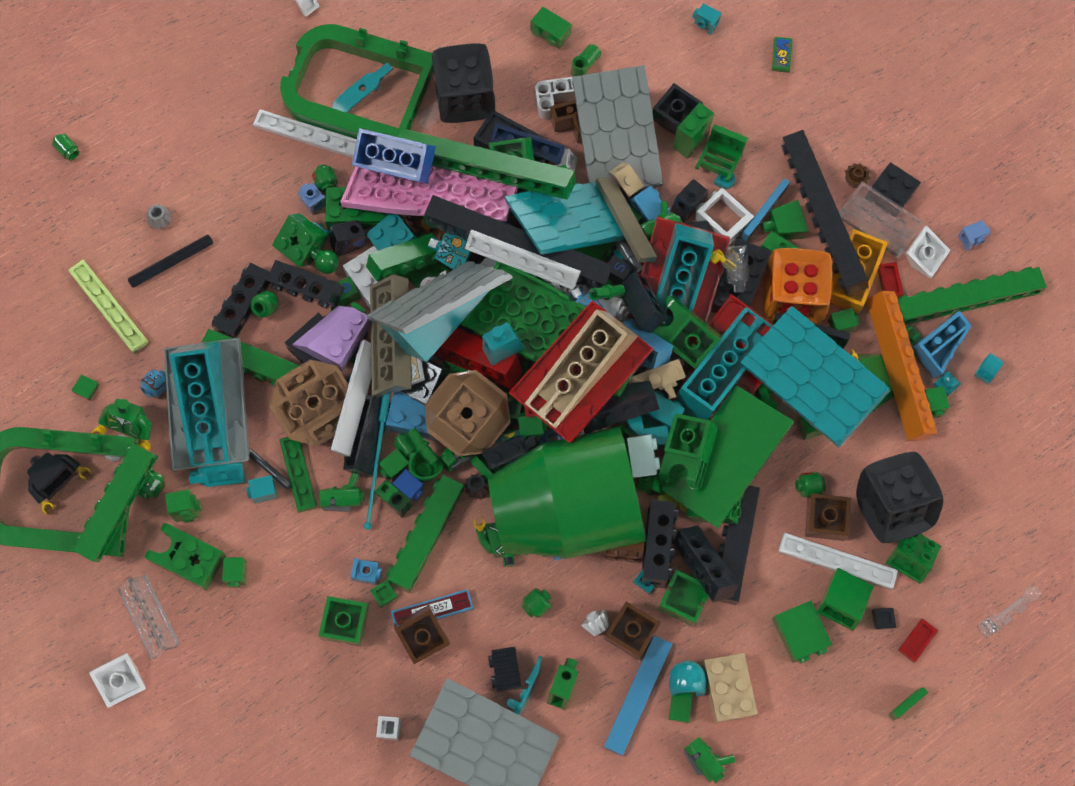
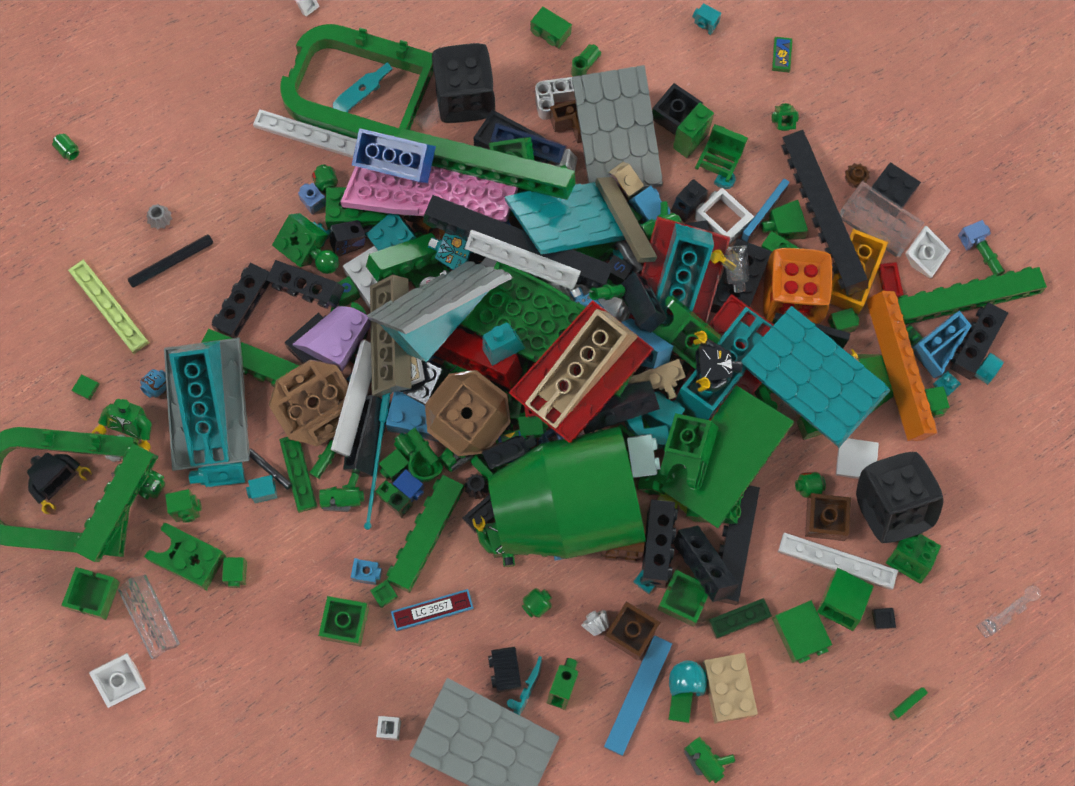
green head [250,291,279,318] -> none
reddish brown brick [394,604,450,664] -> none
red tile [898,618,938,663] -> none
none -> green piece [61,567,120,620]
none -> green pin [309,440,336,479]
none -> black plate [462,494,494,534]
none -> black torso [693,331,742,393]
none -> dark green plate [708,598,772,639]
none -> green brick [771,103,799,131]
none -> white tile [836,438,879,479]
none -> black brick [950,302,1008,380]
none -> green pin [976,240,1005,276]

